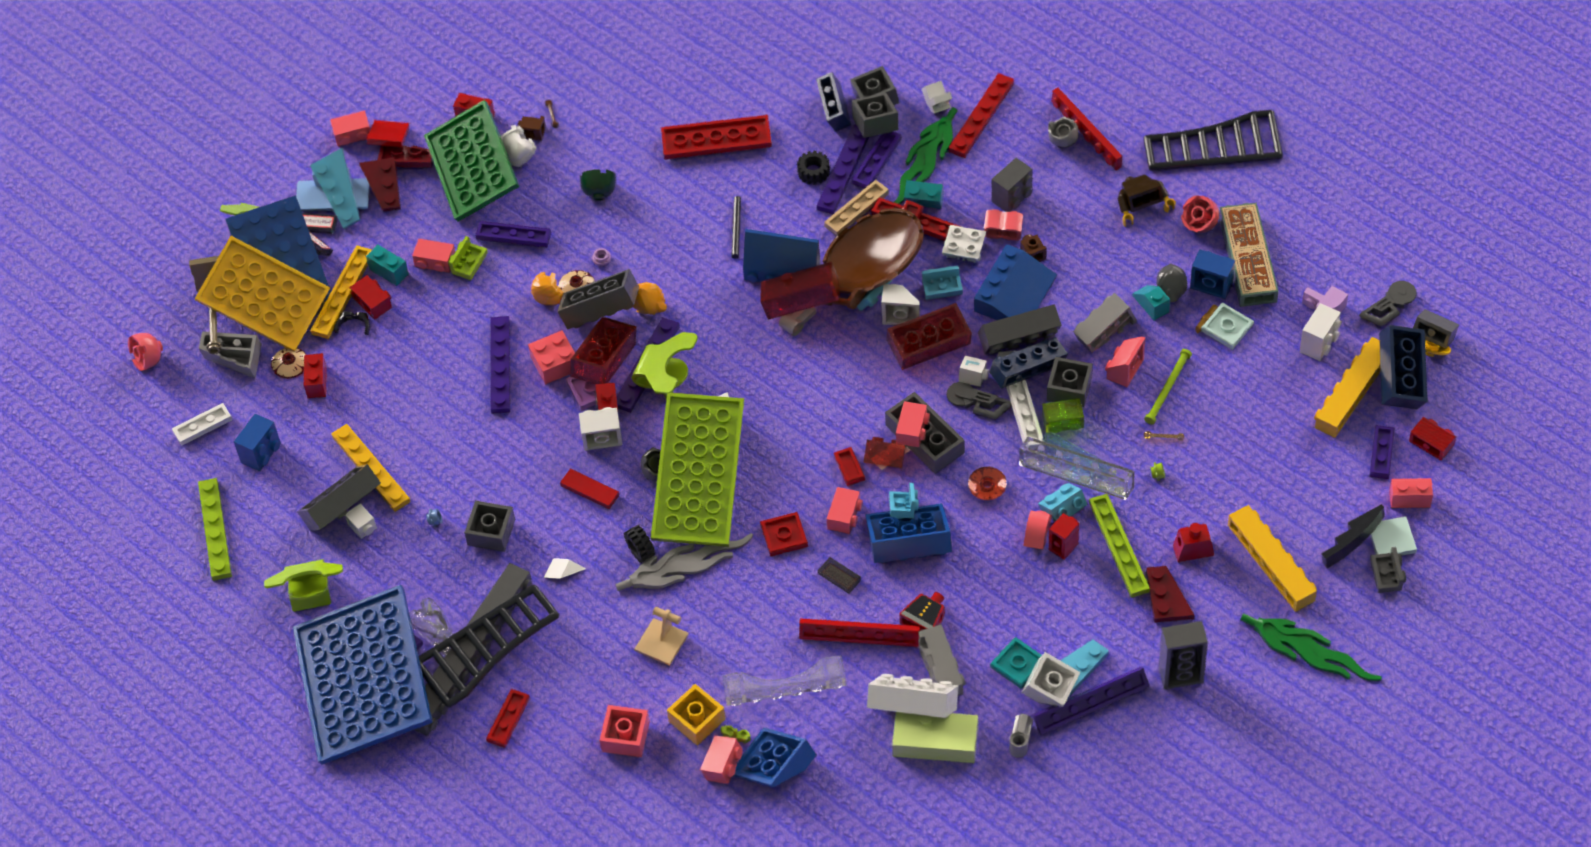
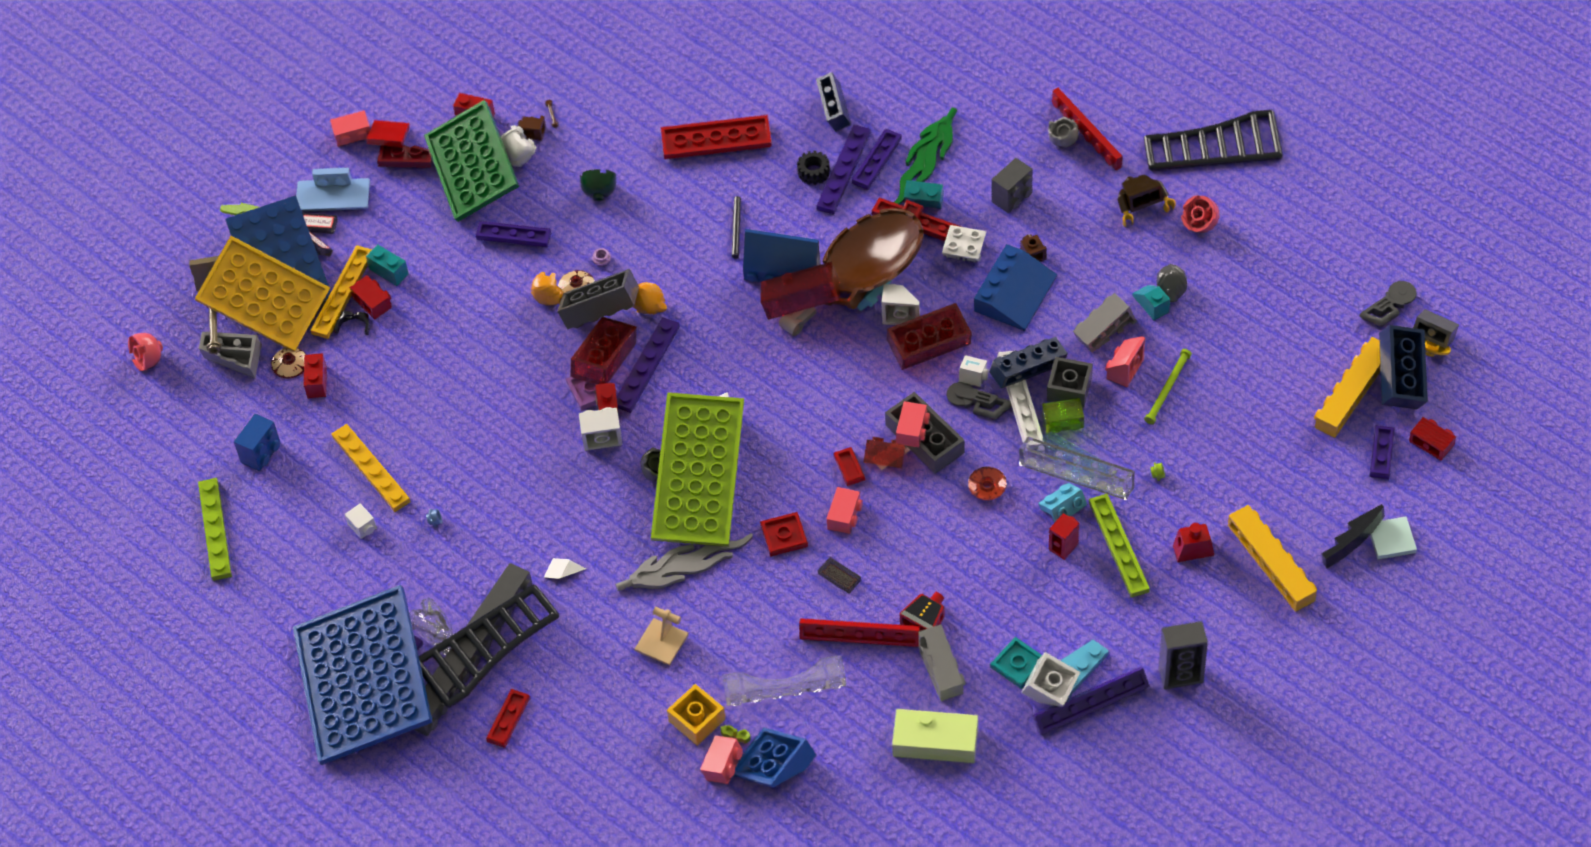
white plate [172,403,232,446] -> none
lime piece [264,559,343,612] -> none
dark grey brick [297,464,381,531] -> none
medium azure wing [310,148,361,229] -> none
dark red wing [359,157,401,212] -> none
coral brick [412,239,455,273] -> none
lime bracket [449,236,488,280] -> none
dark grey brick [464,500,515,552] -> none
dark purple plate [491,316,510,414] -> none
coral brick [528,330,580,385] -> none
red tile [560,468,620,509] -> none
coral brick [599,705,650,757] -> none
black tyre [624,525,655,563] -> none
lime piece [631,332,698,399] -> none
tan plate [824,180,889,236] -> none
dark grey brick [850,66,899,105] -> none
dark grey brick [852,92,898,138] -> none
blue slope [865,503,952,563] -> none
white brick [867,674,958,718] -> none
medium azure bracket [889,483,919,519] -> none
white brick [922,81,952,114] -> none
medium azure bracket [922,266,963,300] -> none
red plate [949,73,1014,158] -> none
dark grey brick [978,304,1062,355] -> none
coral brick [984,209,1023,240] -> none
light grey piece [1009,714,1033,758] -> none
coral brick [1023,510,1052,550] -> none
hinge [1144,431,1184,440] -> none
dark red wing [1146,566,1195,623] -> none
blue brick [1190,249,1235,300] -> none
pearl gold piece [1196,305,1218,333] -> none
light aqua tile [1201,302,1254,350] -> none
brick [1219,203,1278,307] -> none
green piece [1240,613,1382,681] -> none
white brick [1300,303,1342,361] -> none
lavender brick [1302,286,1348,312] -> none
dark grey bracket [1370,547,1406,593] -> none
coral brick [1389,478,1433,508] -> none

